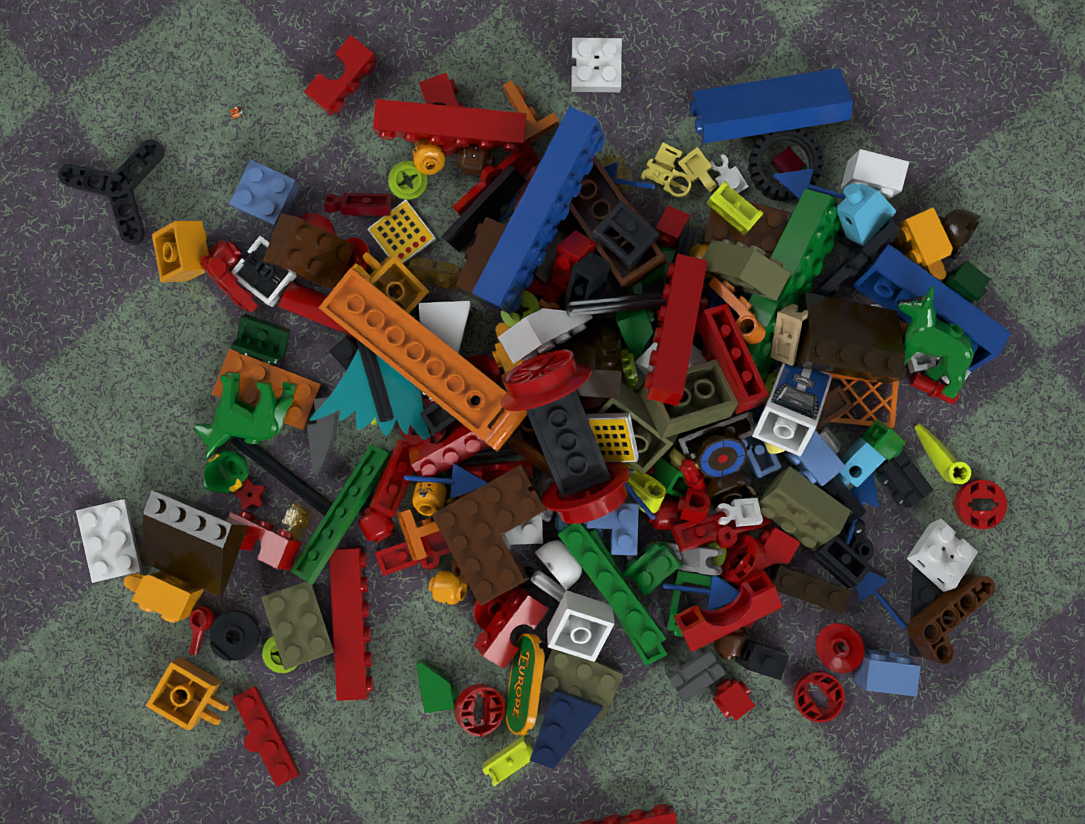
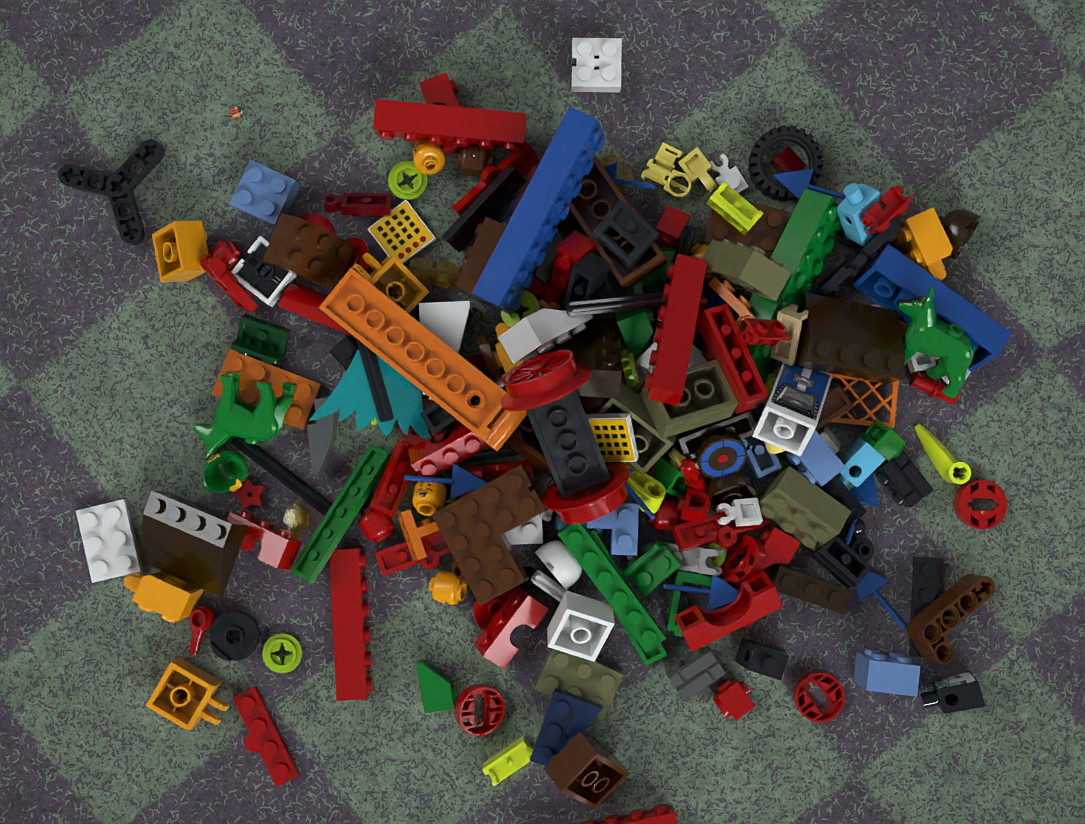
olive brick [261,581,334,670] -> none
red arch [304,35,377,116] -> none
orange bracket [503,80,559,144] -> none
tile [506,634,544,735] -> none
blue brick [690,68,853,143] -> none
reddish brown head [713,626,748,660] -> none
red dish [816,623,865,673] -> none
white brick [841,149,909,201] -> none
white piece [907,519,978,592] -> none
dark green brick [941,261,991,303] -> none
none -> reddish brown tile [475,334,504,387]
none -> reddish brown brick [543,732,630,809]
none -> red hinge [740,318,791,346]
none -> red hinge [861,186,914,234]
none -> black torso [920,671,985,714]

